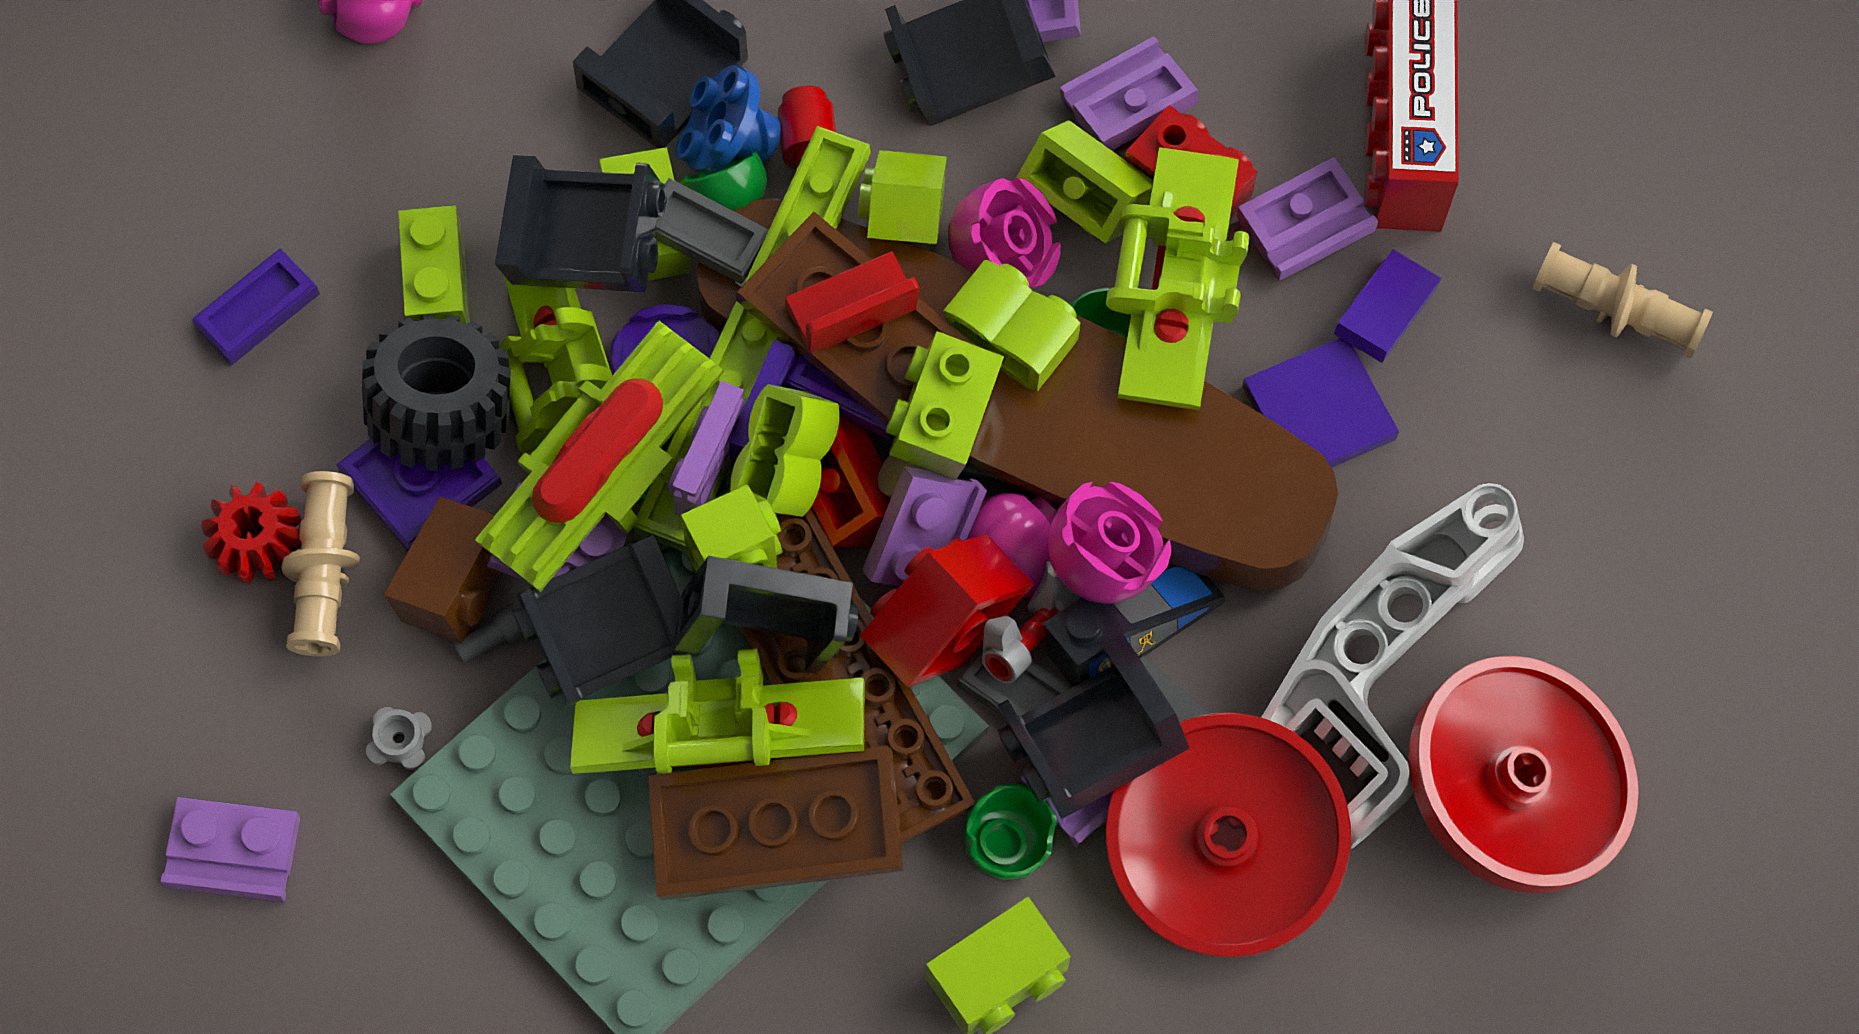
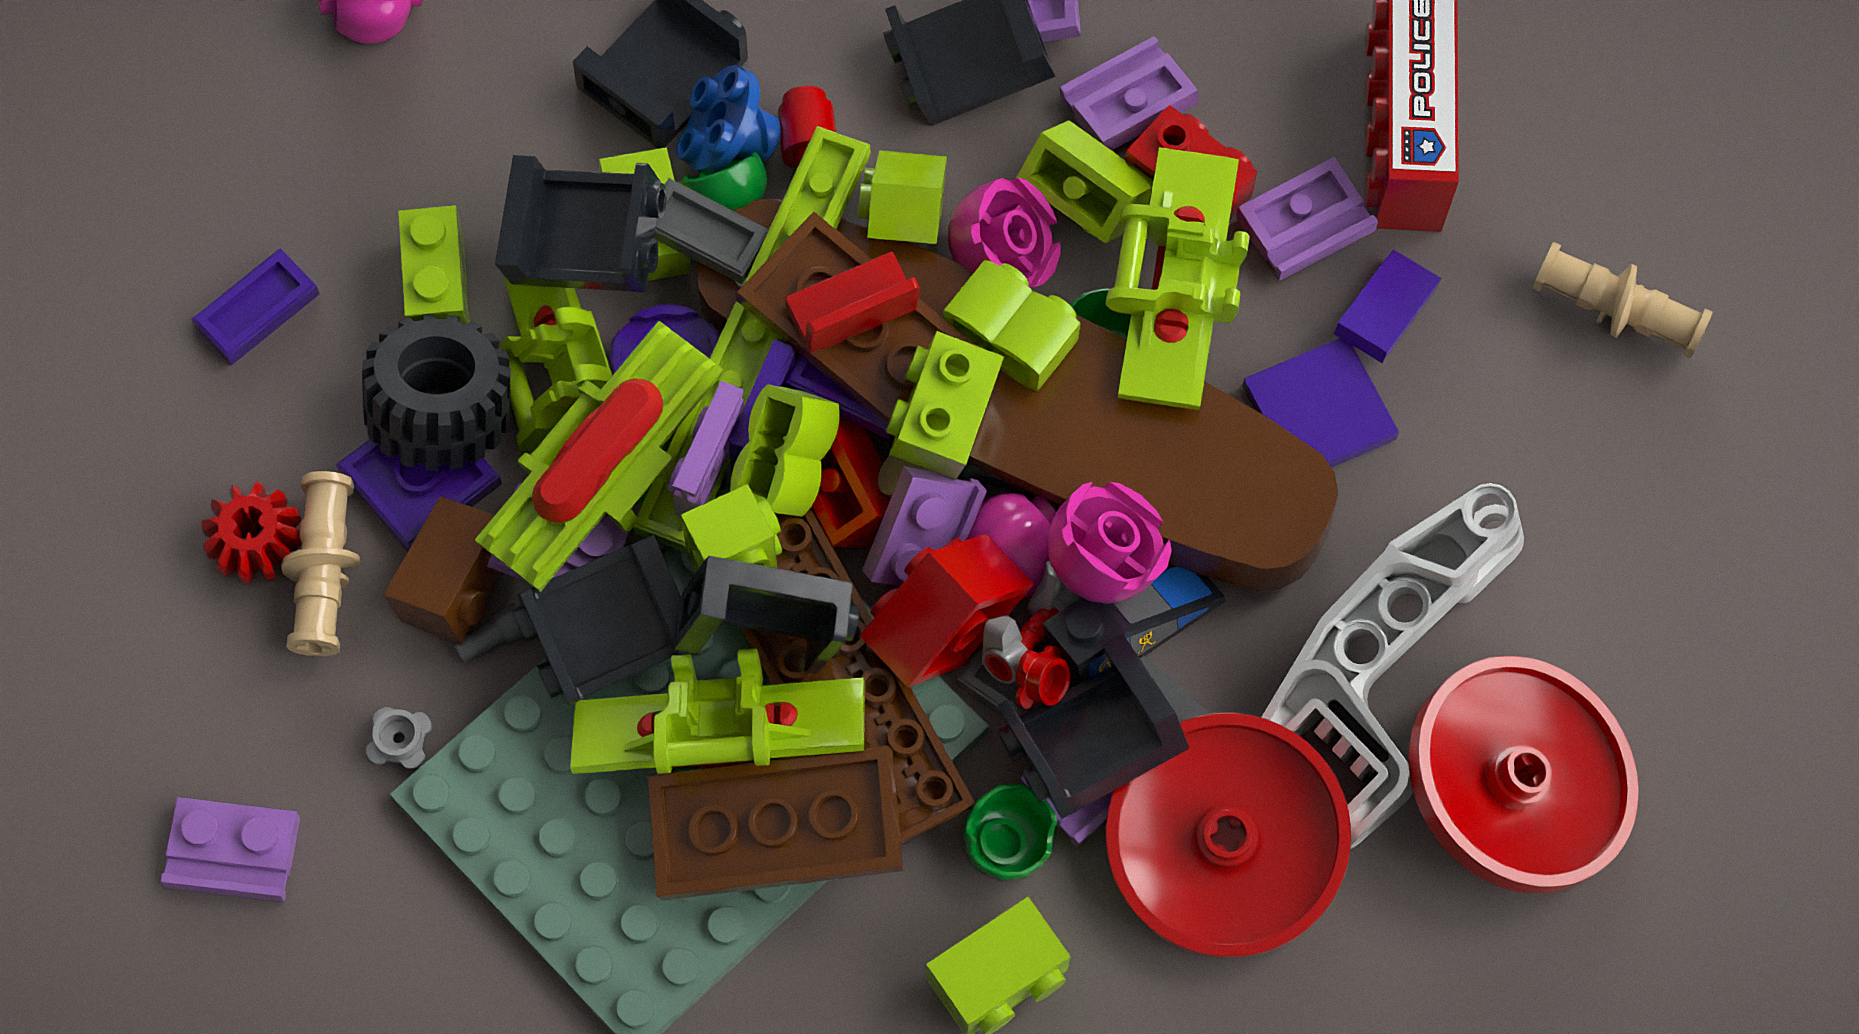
none -> red plate [1015,645,1070,709]

